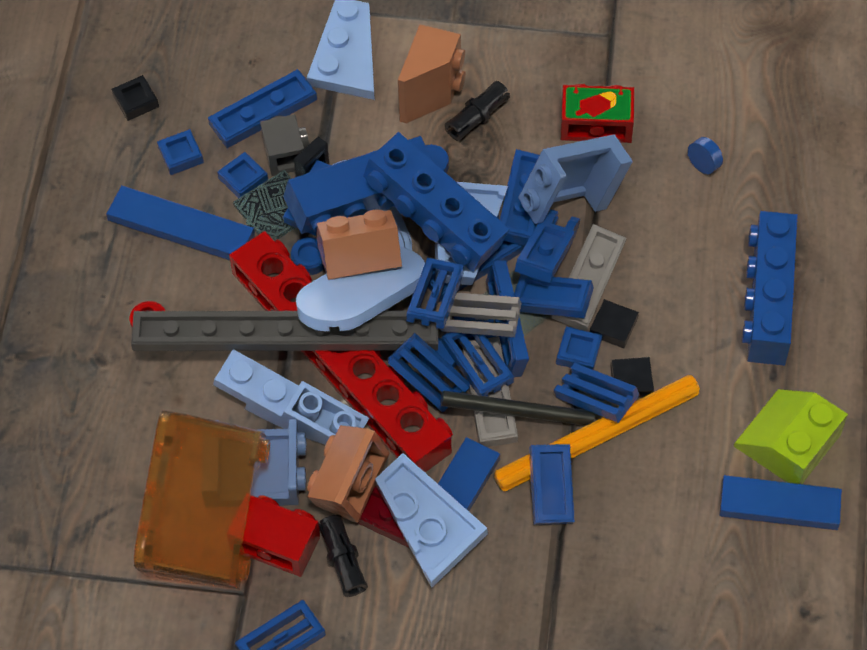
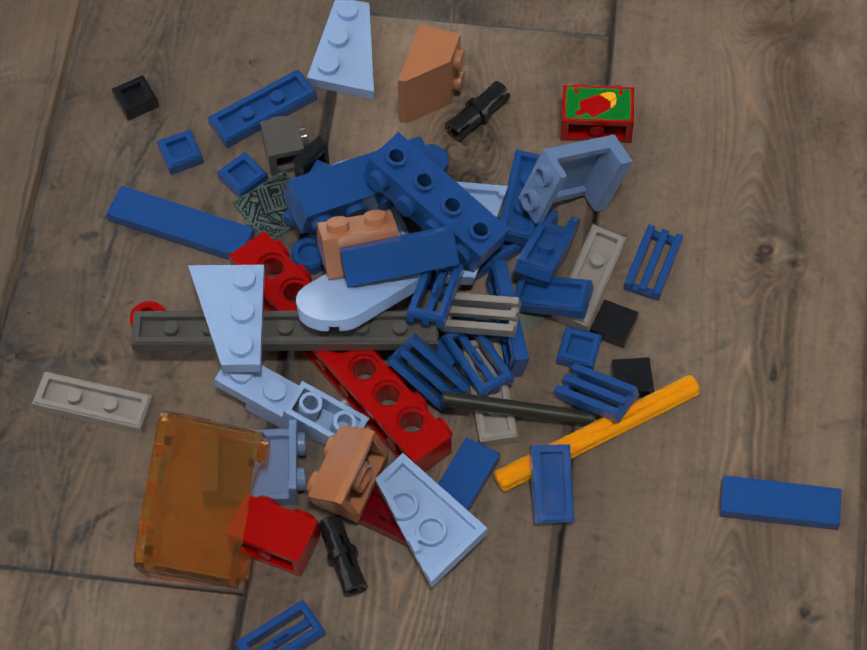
blue tile [688,137,723,174] -> none
lime slope [734,389,848,484] -> none
blue brick [742,211,798,366] -> none
none -> light grey tile [32,372,154,434]
none -> light blue wing [188,265,265,372]
none -> blue tile [340,225,460,287]
none -> blue tile [624,224,683,301]

